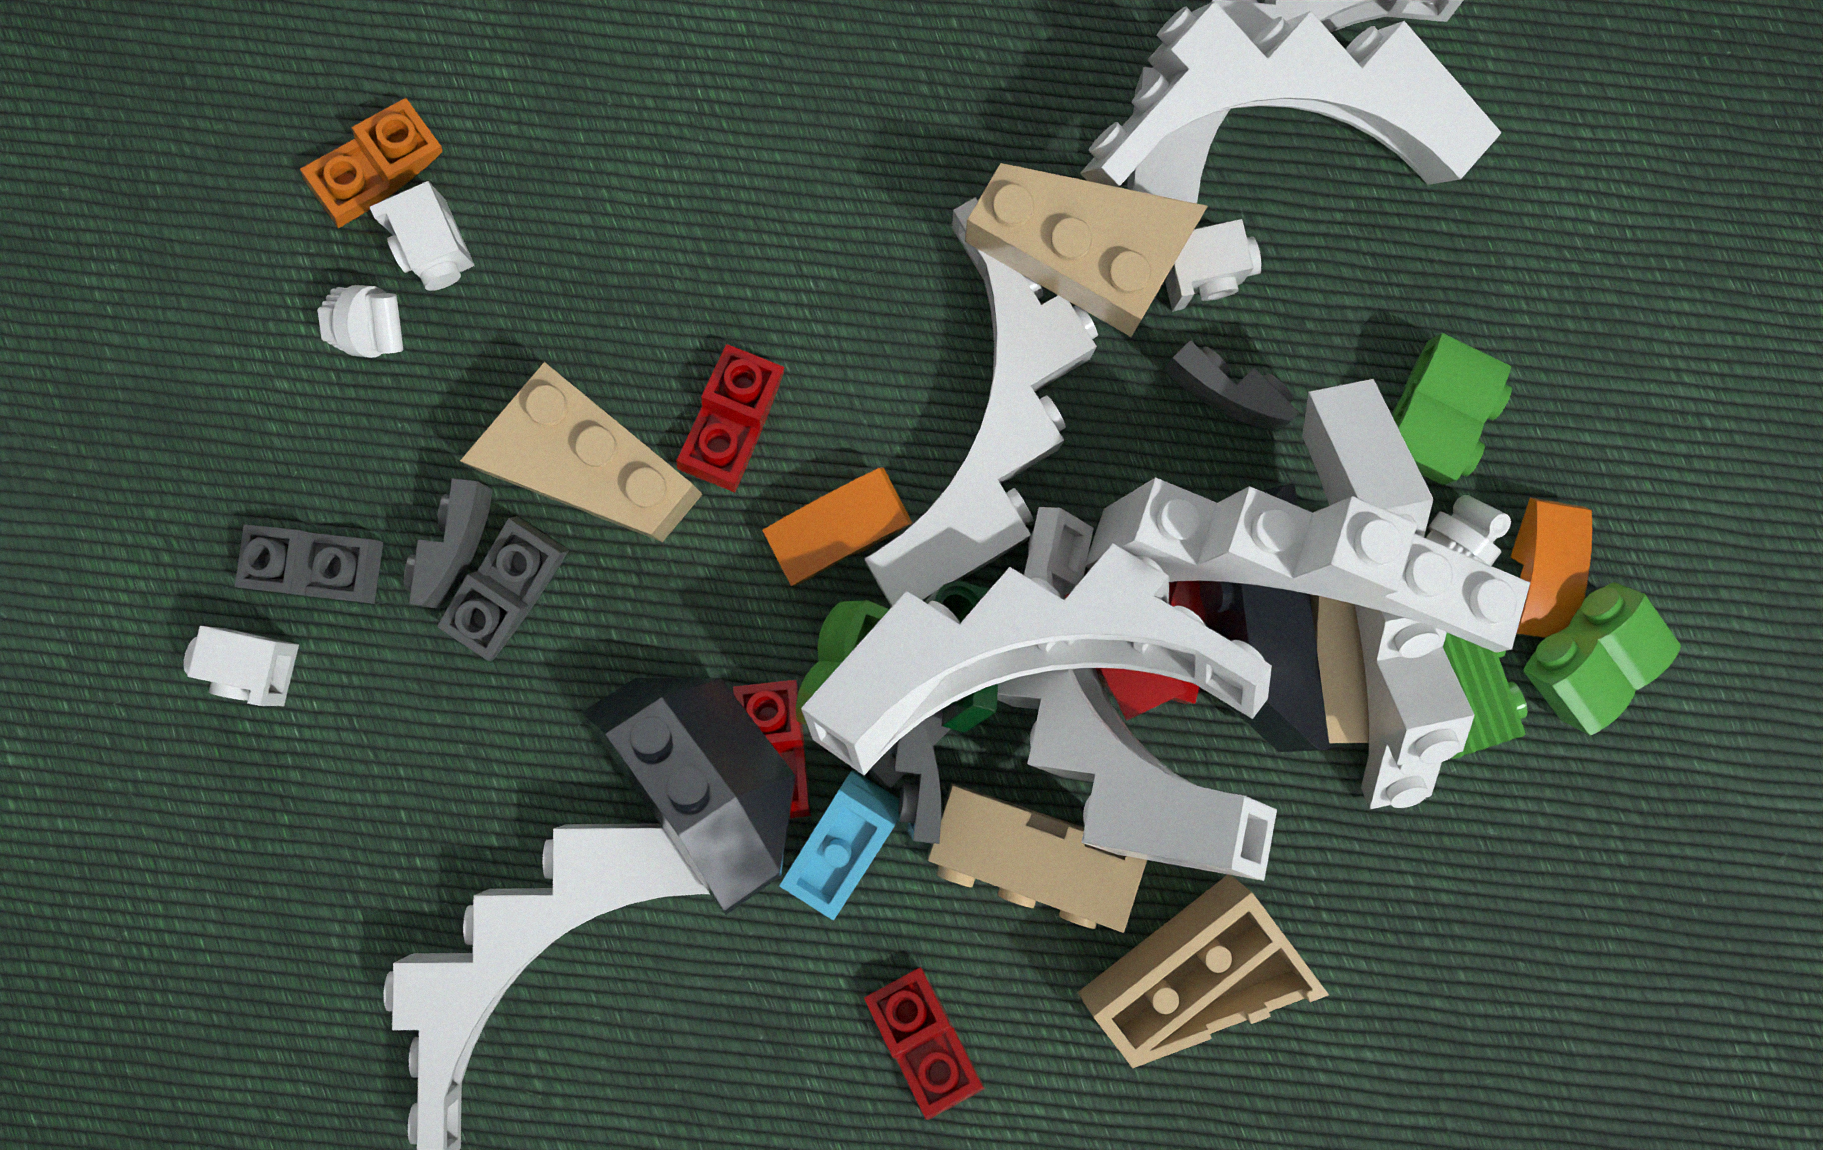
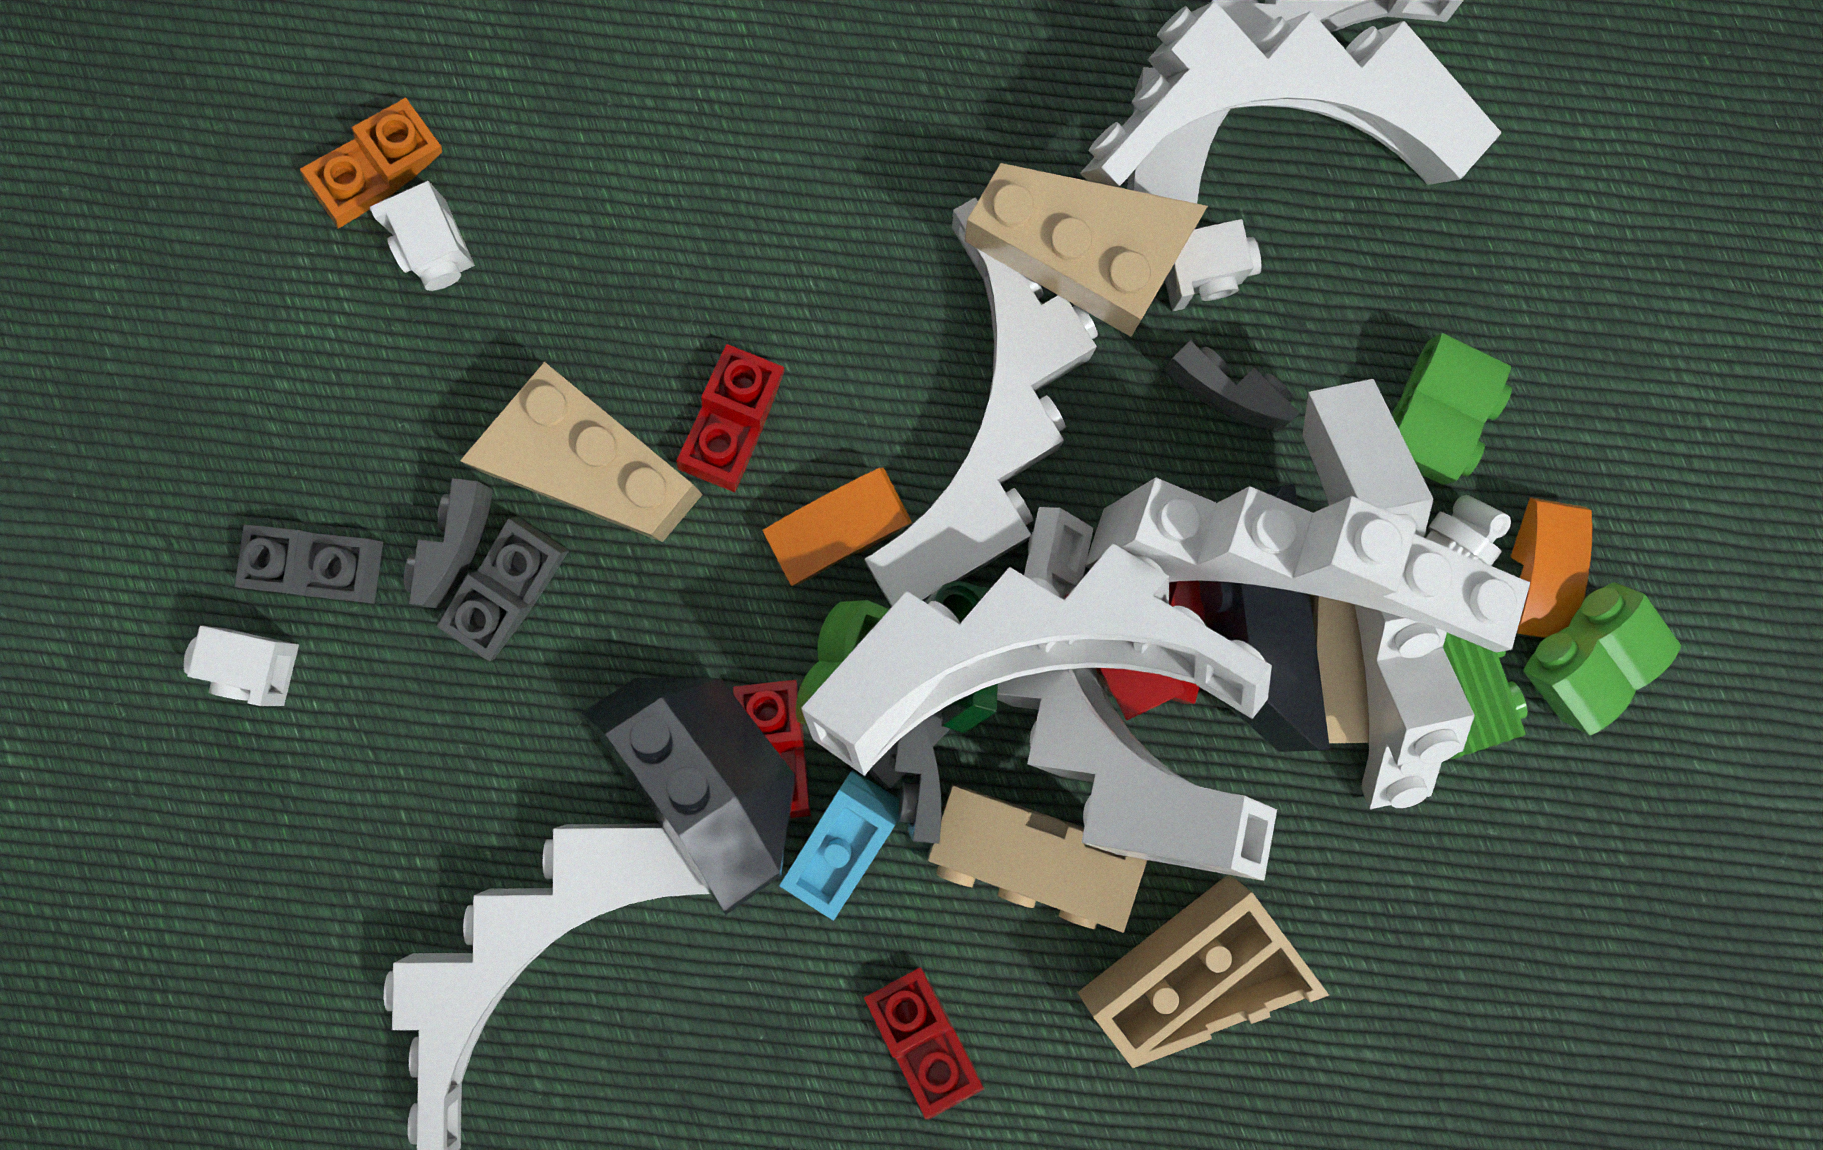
white piece [317,285,403,358] -> none

